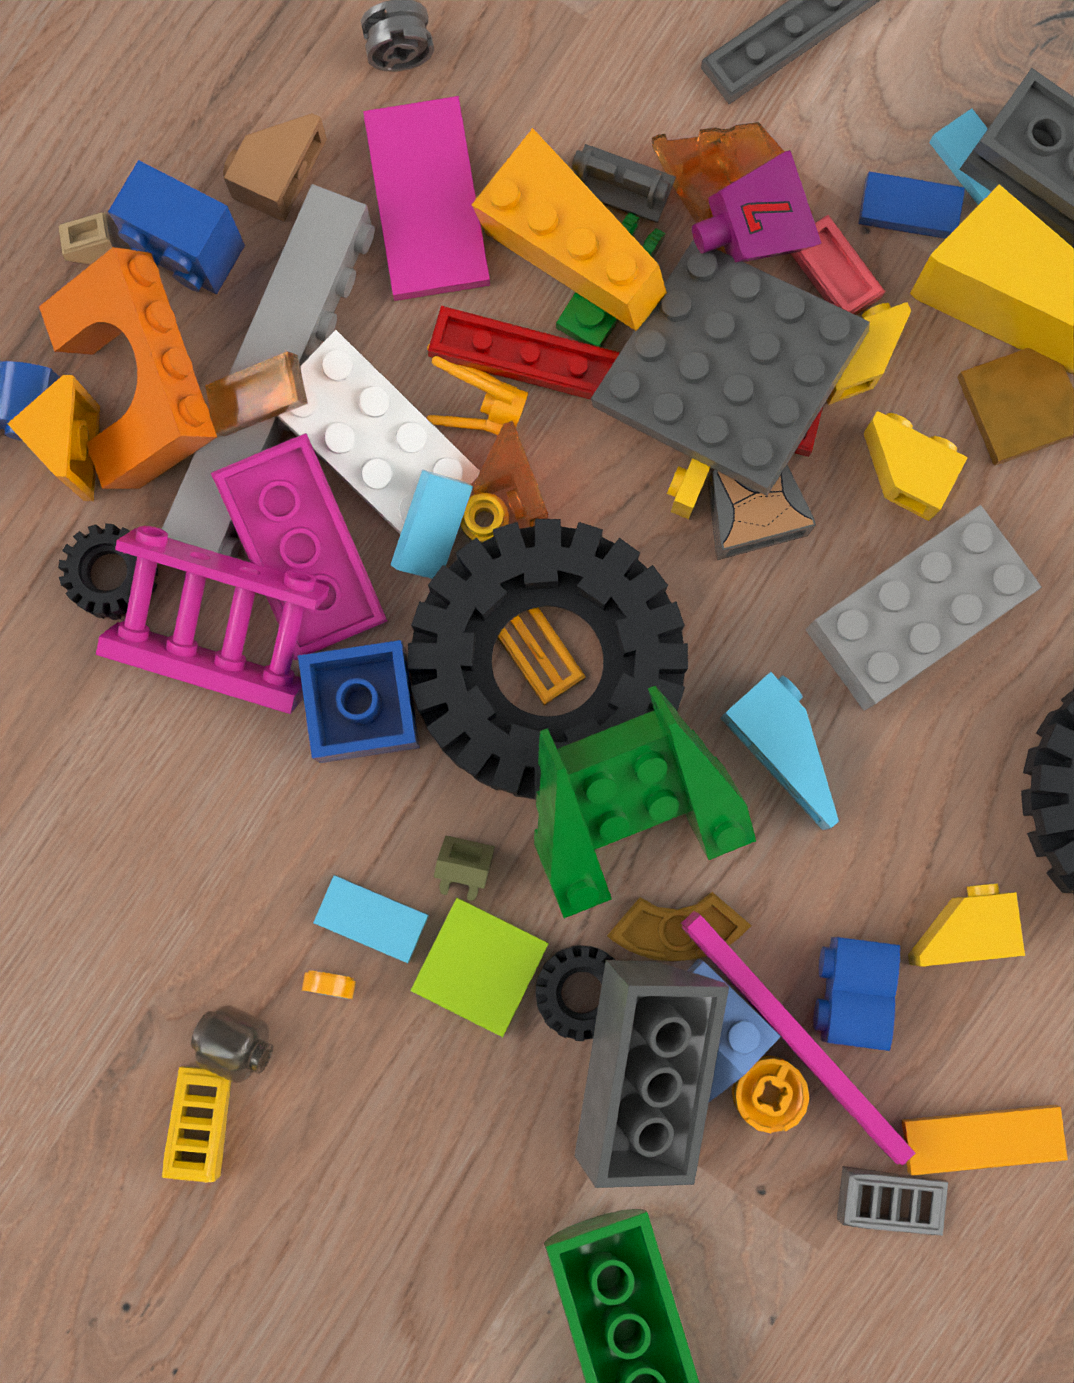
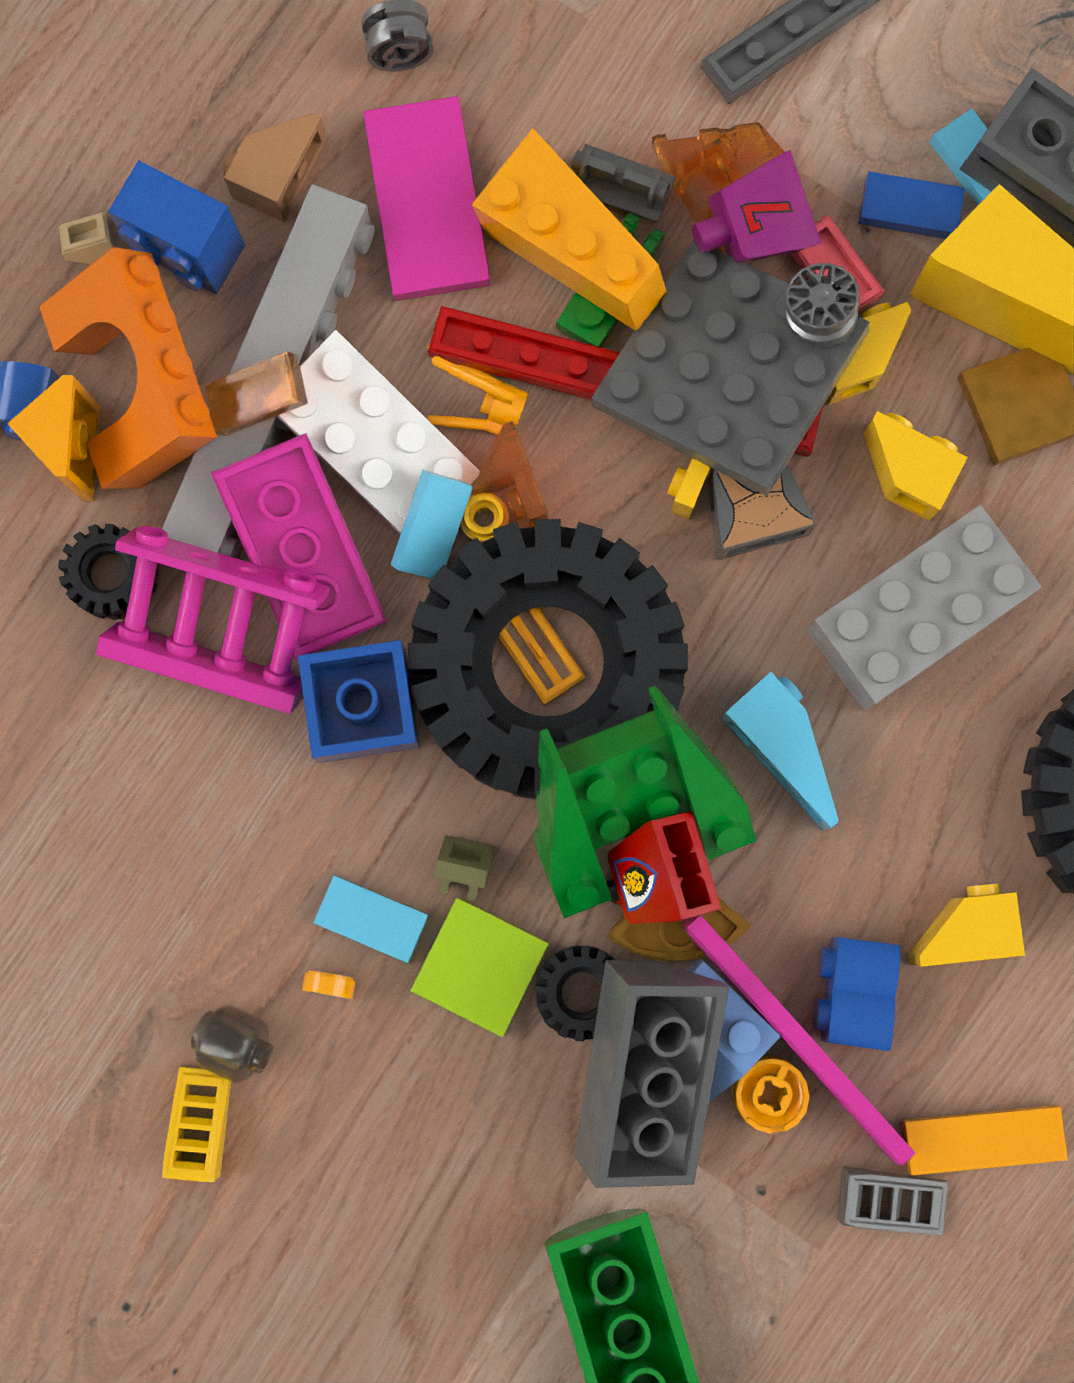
none -> red torso [607,811,722,924]
none -> flat silver wheel [786,263,859,348]

